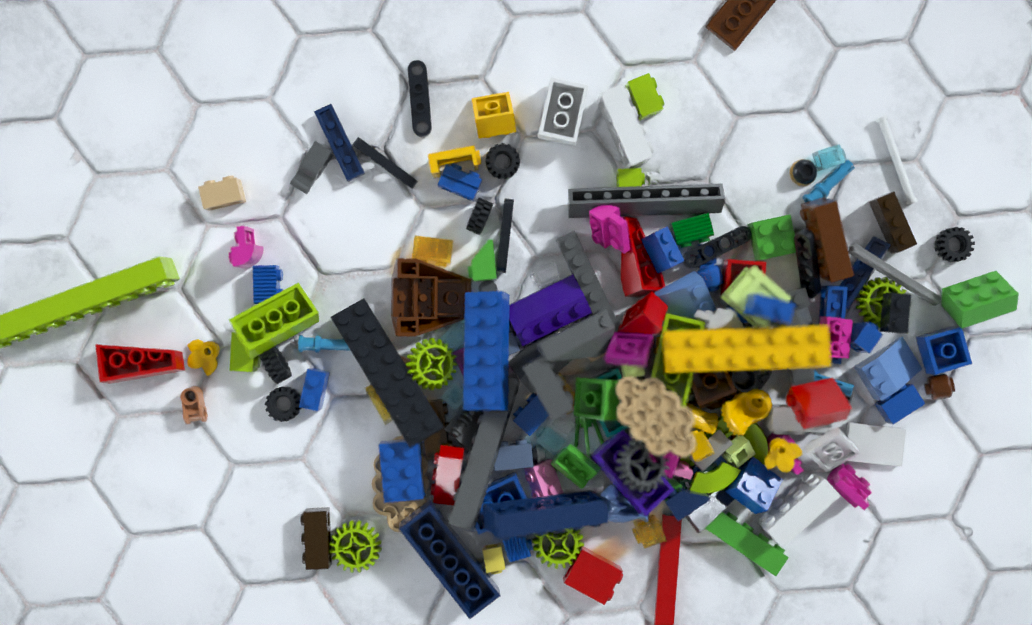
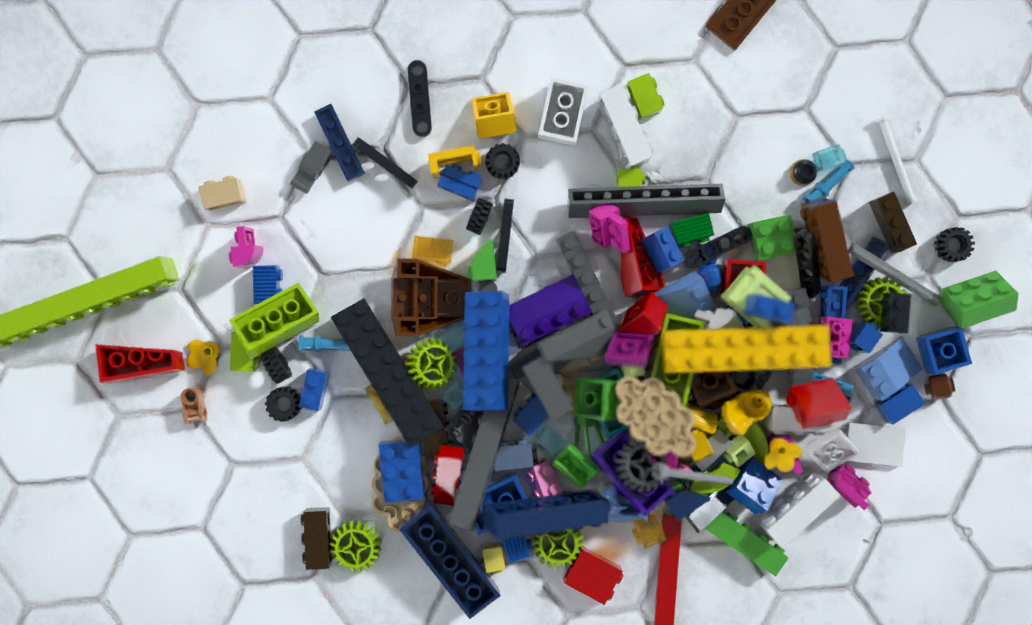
none -> light grey piece [652,463,733,485]

